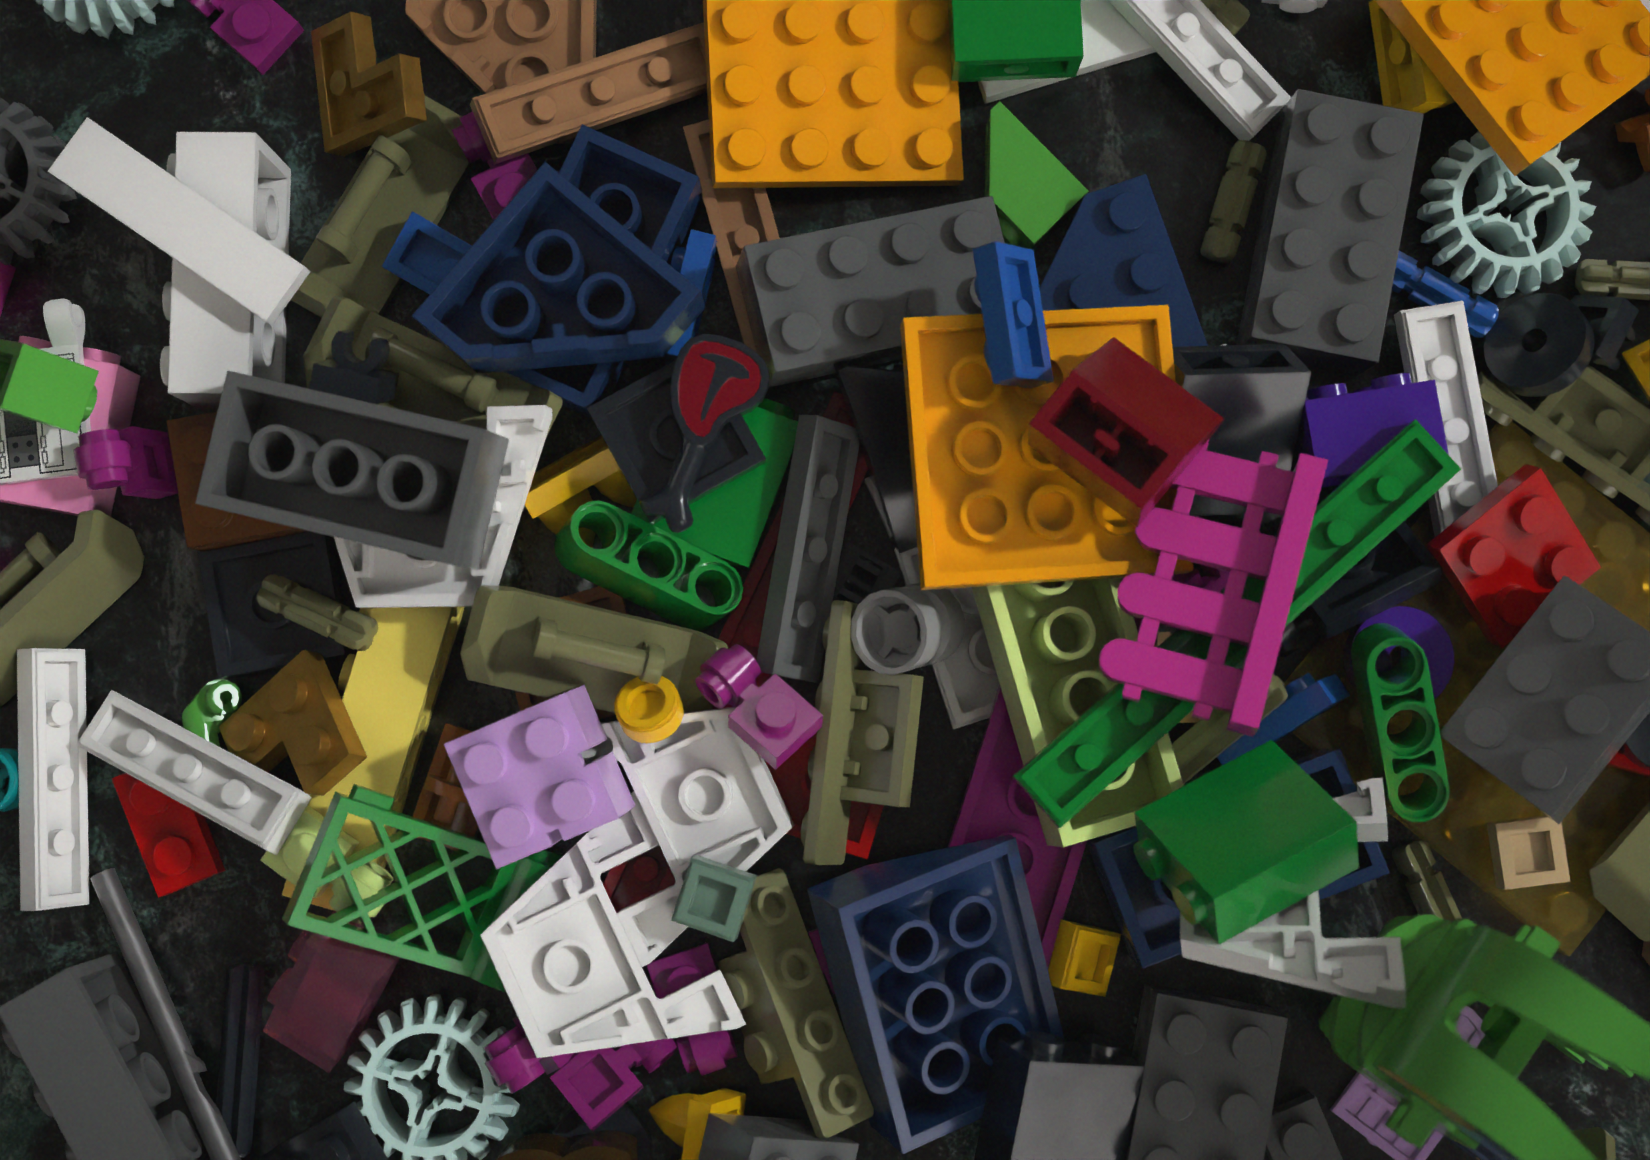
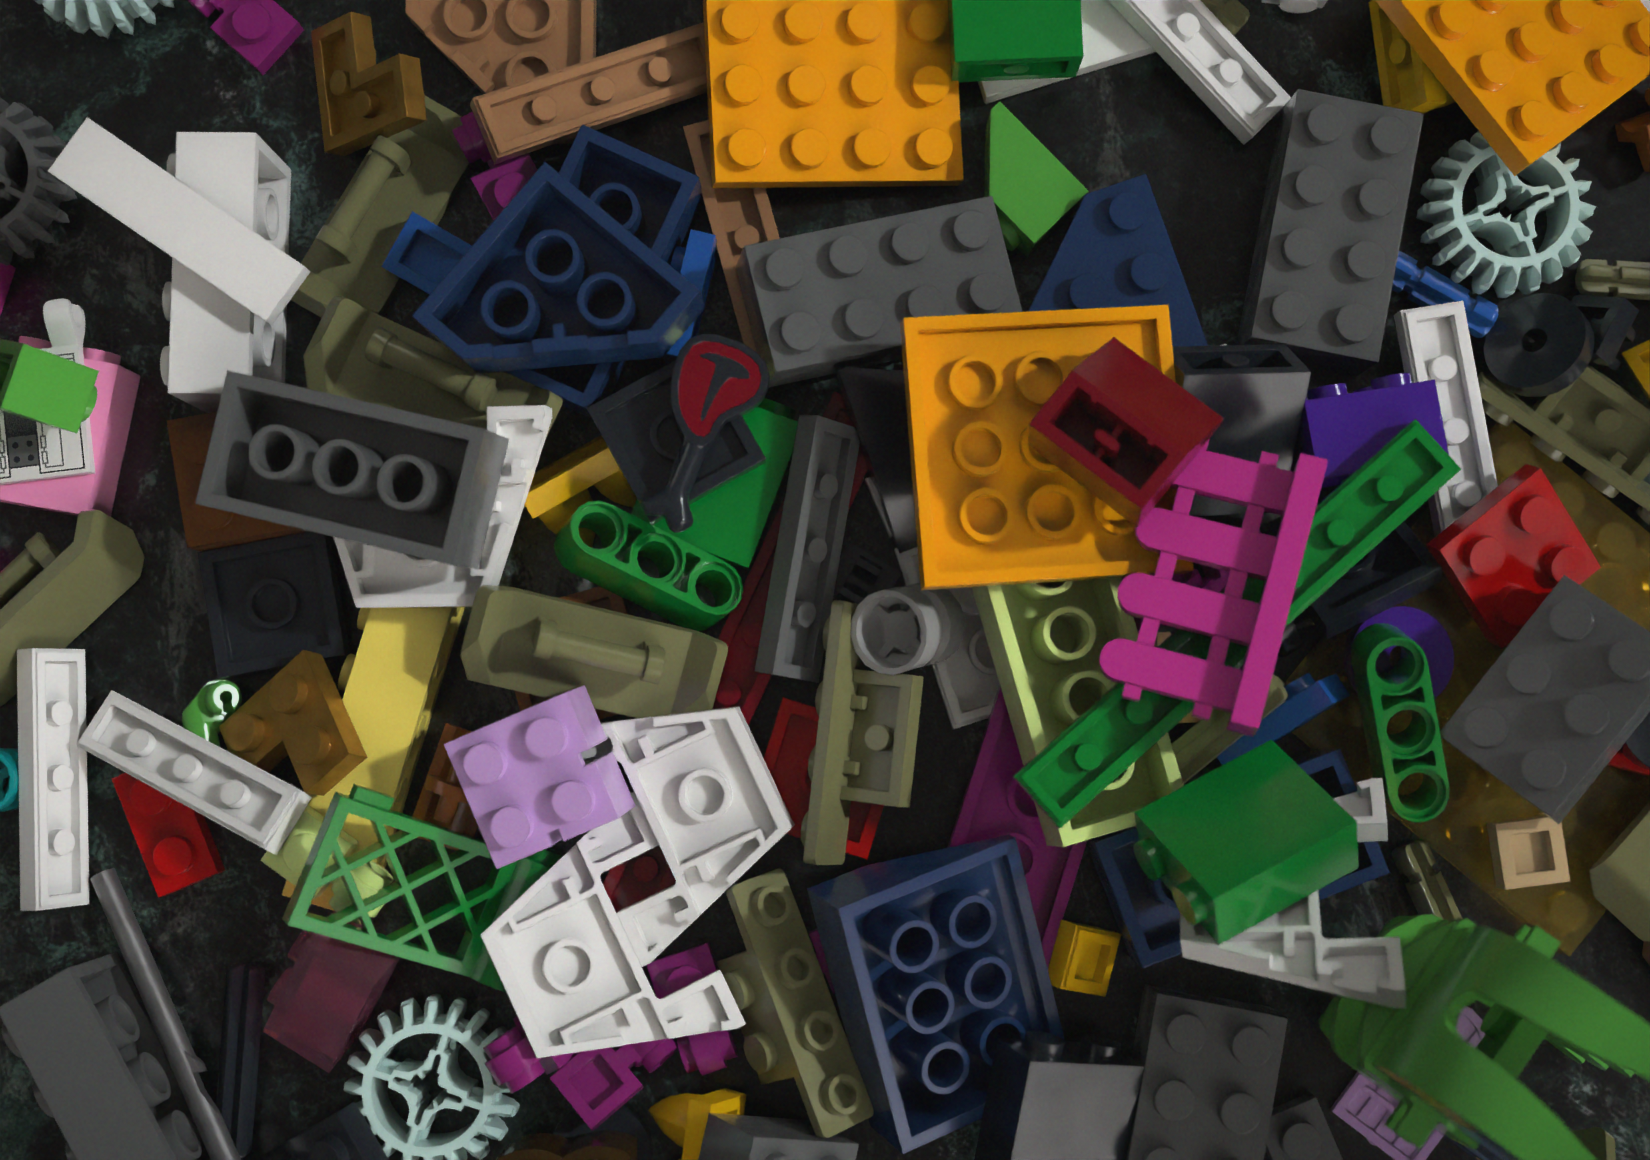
magenta plate [73,426,178,499] -> none
olive axle [256,574,378,651] -> none
black tile [309,330,399,404] -> none
yellow tile [614,676,684,743] -> none
sand green tile [671,854,757,942] -> none
magenta plate [695,644,823,770] -> none
blue plate [972,241,1054,388] -> none
olive axle [1200,140,1267,264] -> none

